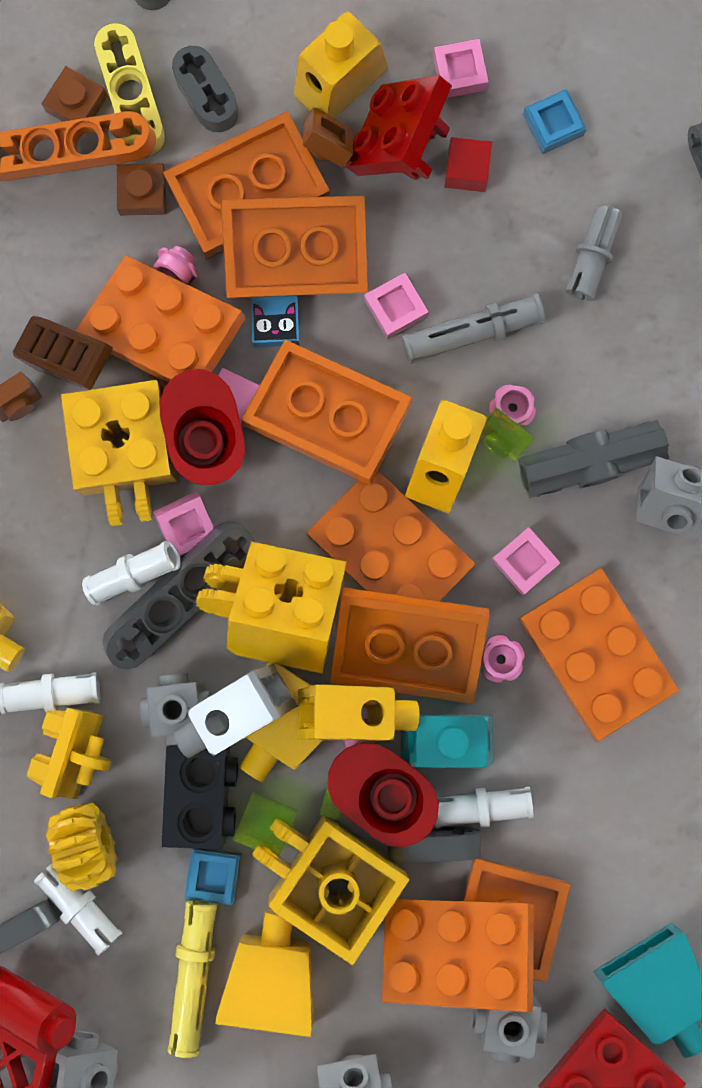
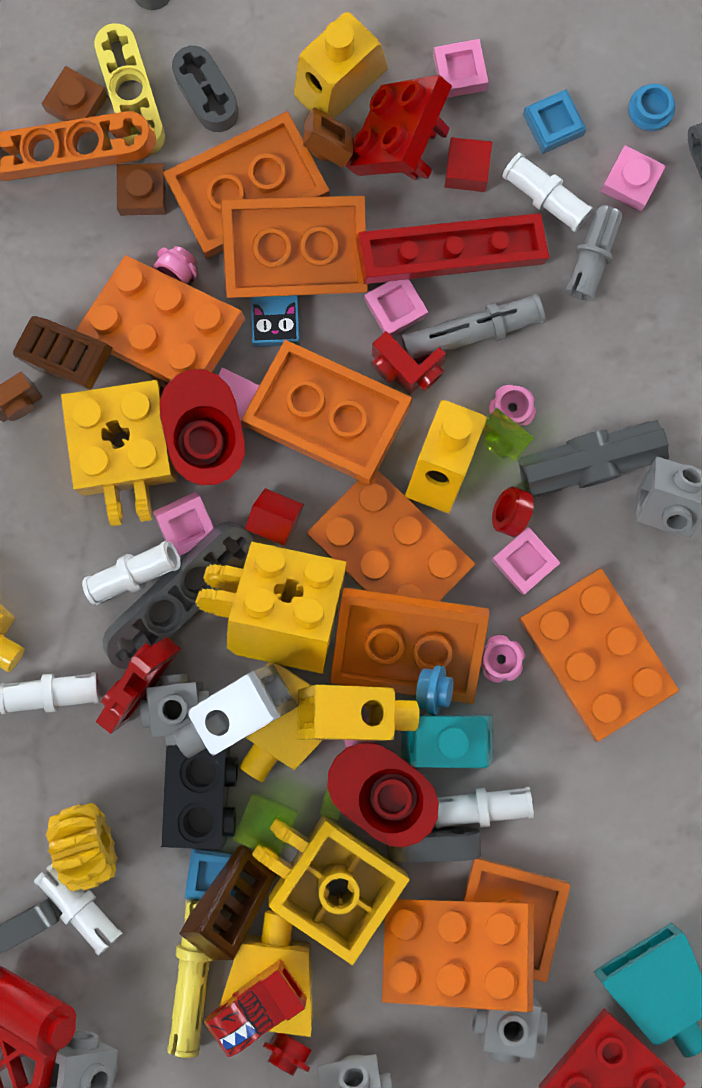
yellow hips [27,708,112,799] -> none
none -> red wing [96,637,181,734]
none -> reddish brown slope [179,845,277,960]
none -> red leg [204,959,307,1057]
none -> red piece [245,488,304,546]
none -> red plate [263,1033,312,1076]
none -> red plate [356,213,550,284]
none -> red bracket [371,331,446,395]
none -> dark azure plate [416,665,453,716]
none -> red tile [492,486,534,537]
none -> white pin [502,153,594,232]
none -> bright pink plate [601,145,666,212]
none -> dark azure plate [628,84,676,131]

